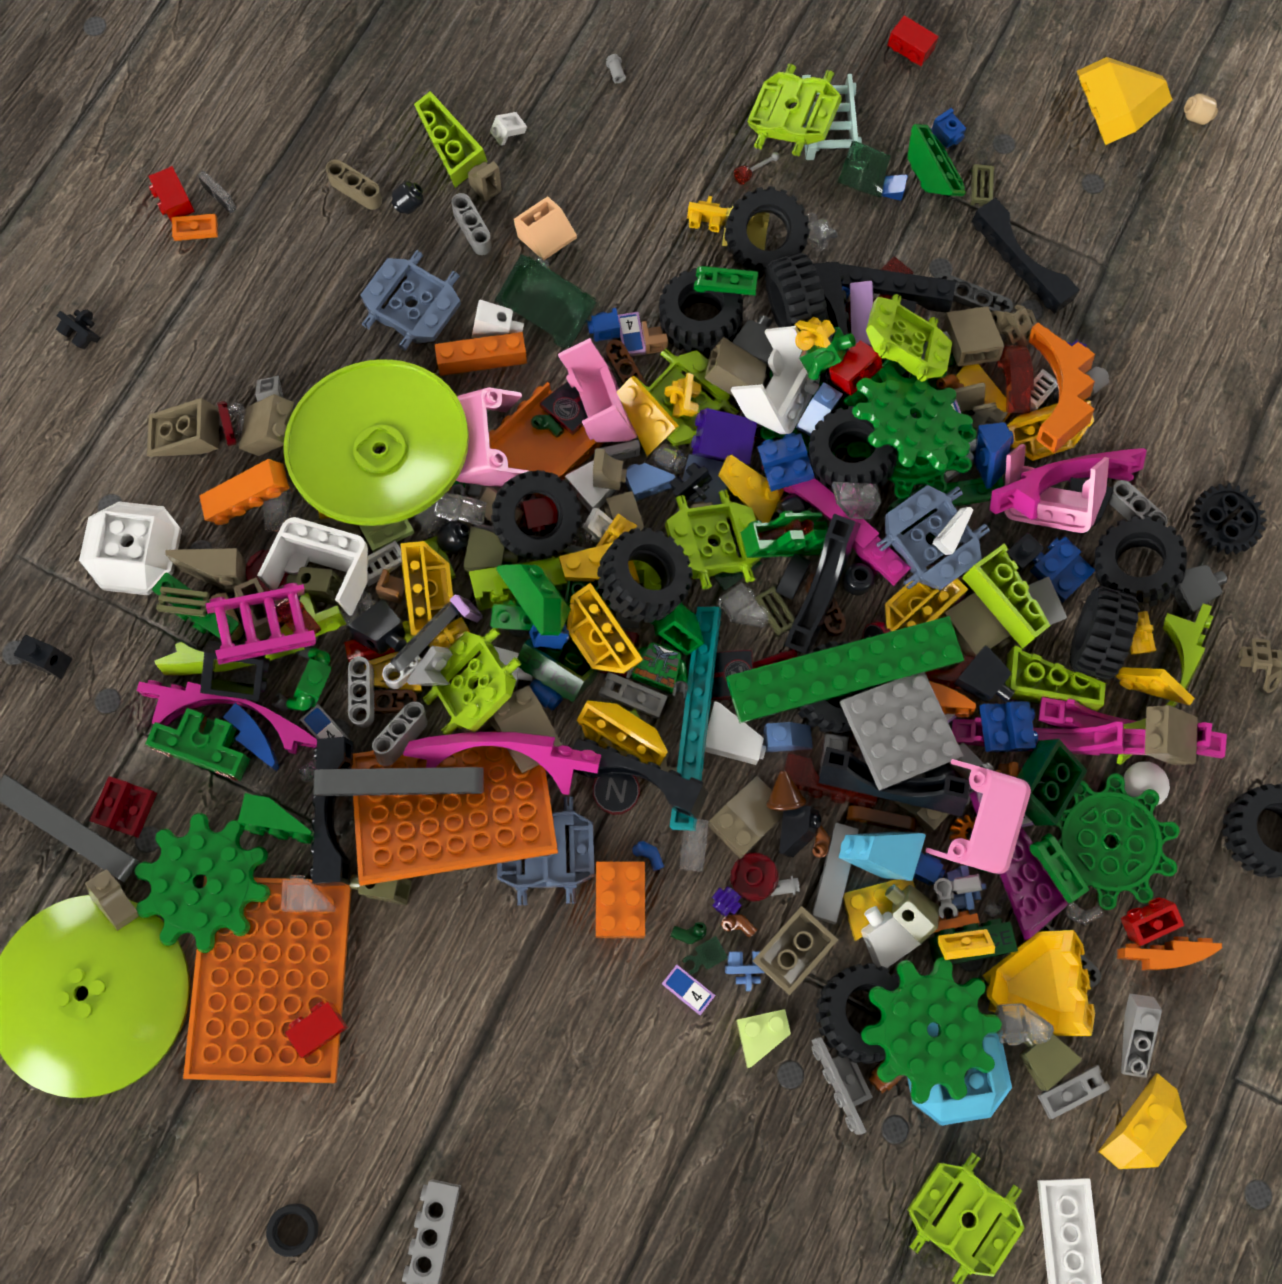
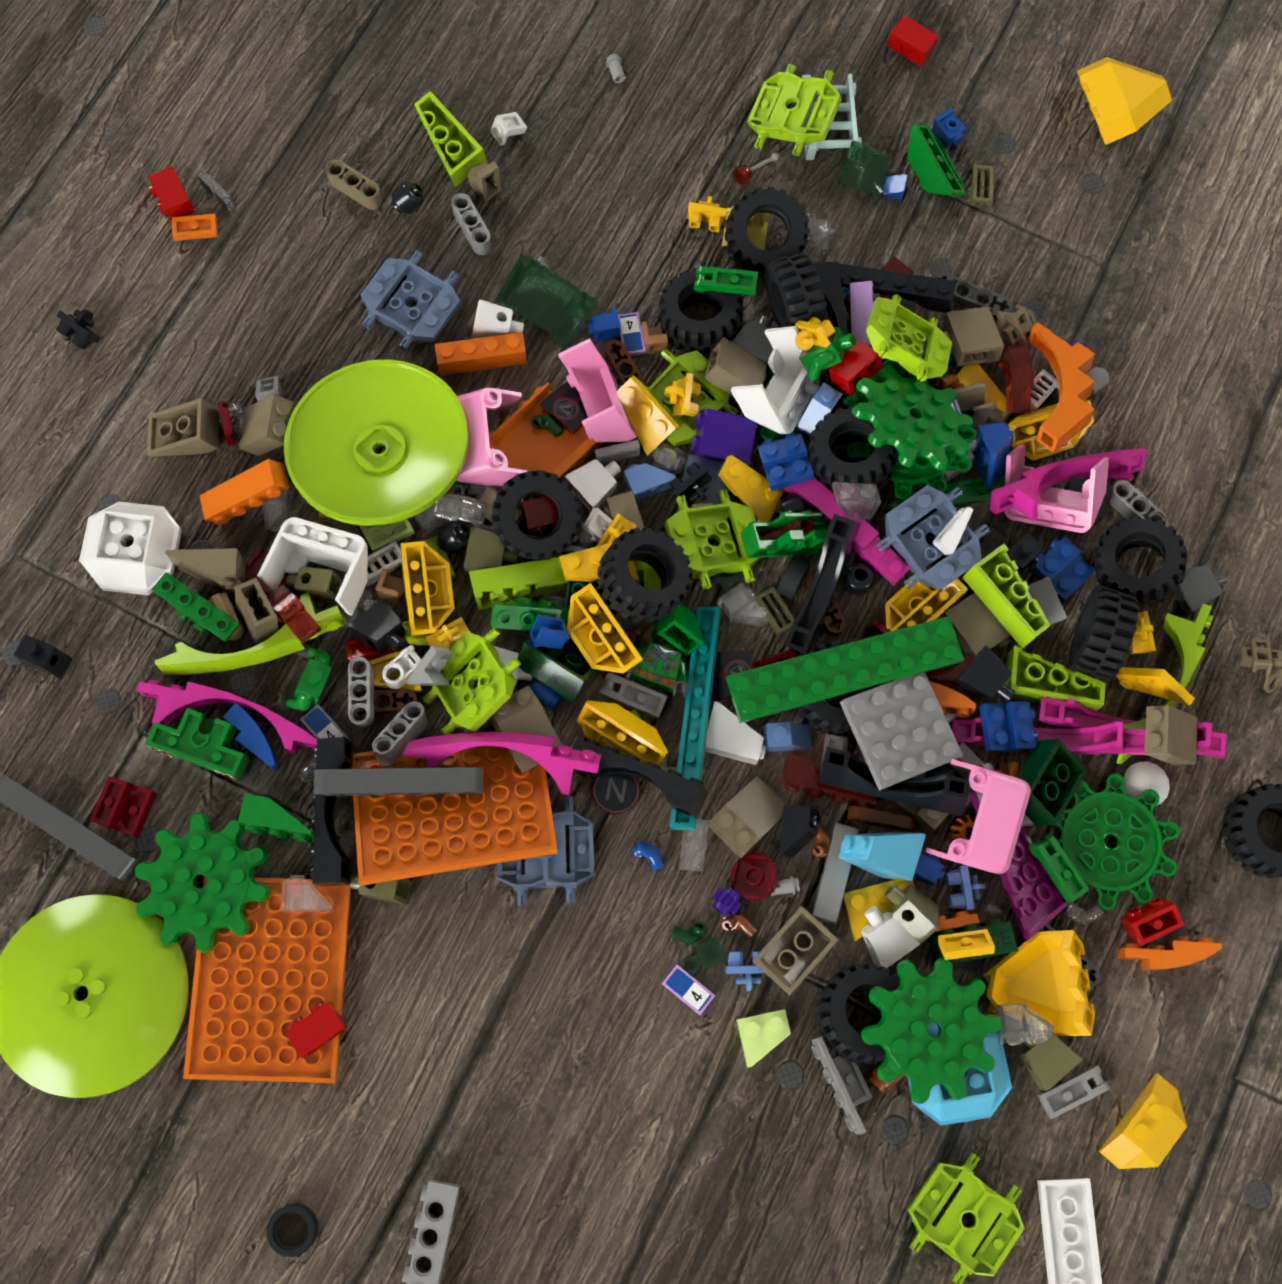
dark tan arch [85,869,139,931] -> none
olive tile [156,587,210,617] -> none
black window [200,640,270,701] -> none
dark pink fence [205,583,316,664] -> none
dark grey beam [390,602,459,671] -> none
lavender tile [450,594,483,623] -> none
green wedge [496,564,571,636] -> none
light nougat slope [514,196,577,261] -> none
dark tan arch [593,448,627,490] -> none
orange brick [596,862,645,938] -> none
reddish brown hat [766,770,806,811] -> none
light grey bar [934,874,982,919] -> none
black arch [972,197,1080,314] -> none
light grey slope [1121,993,1162,1078] -> none
tan head [1184,94,1218,125] -> none
black gear [1190,483,1267,555] -> none

